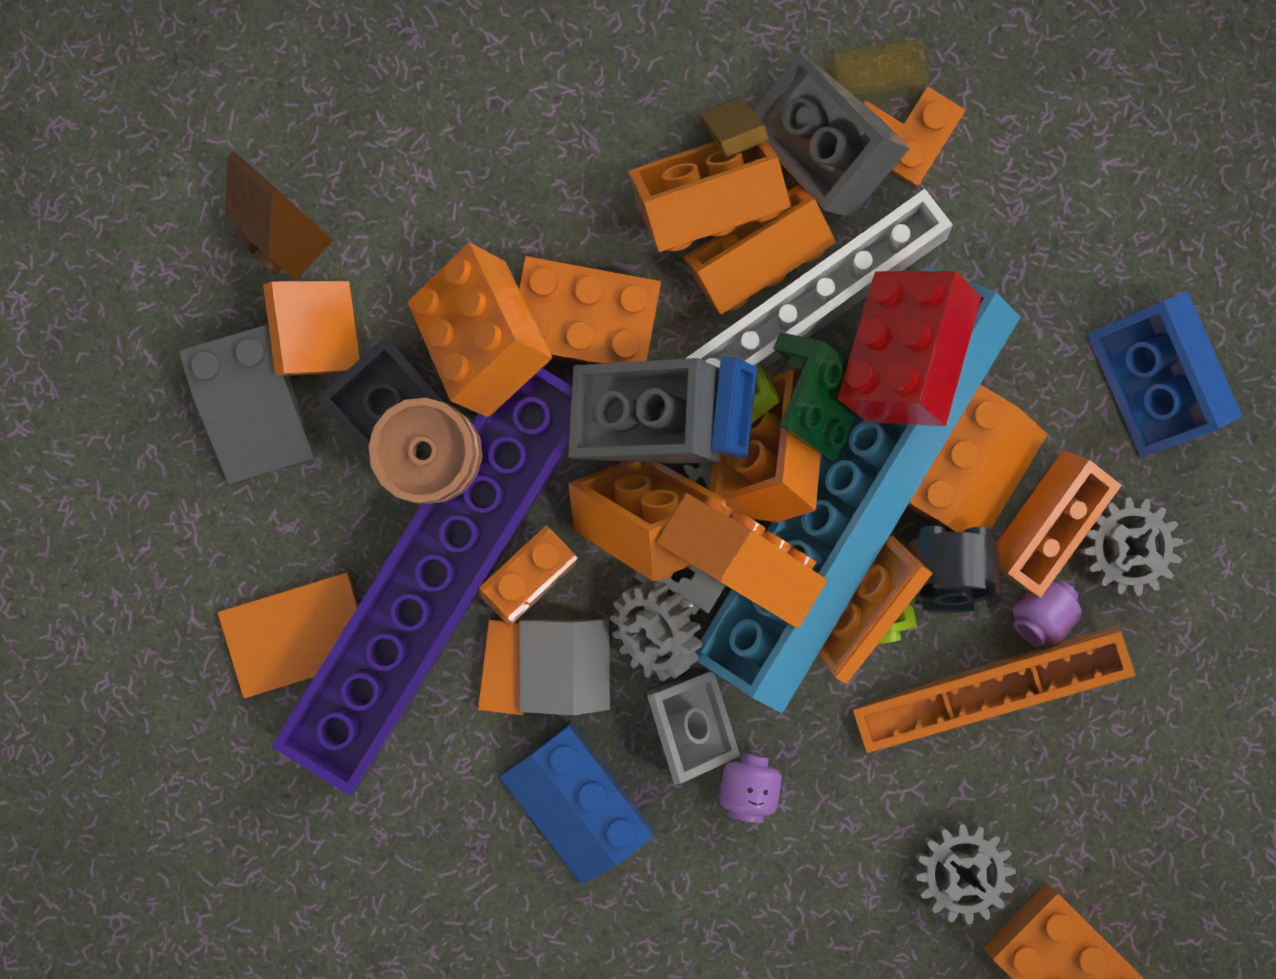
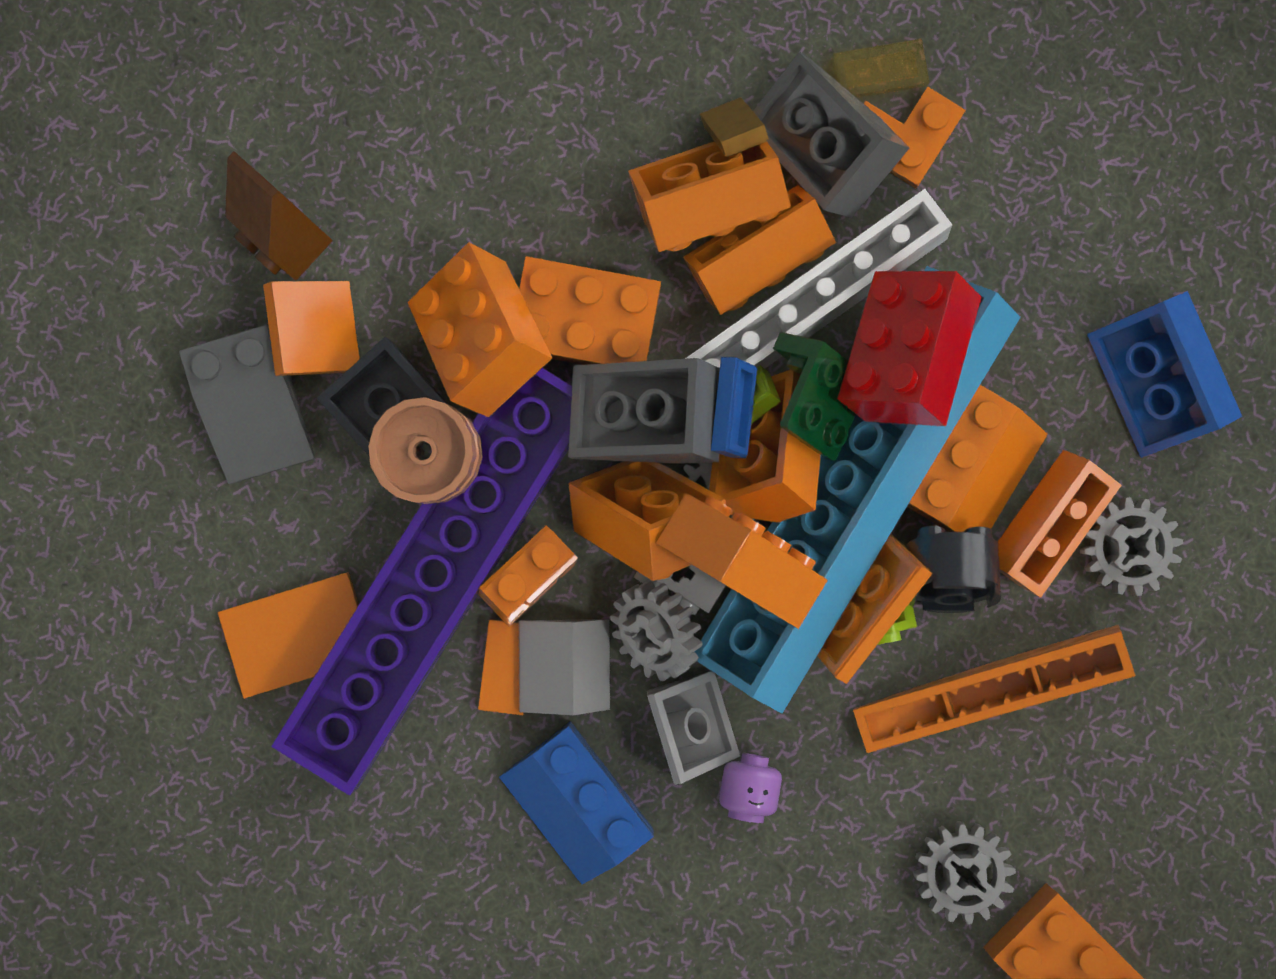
medium lavender head [1013,580,1082,647] -> none

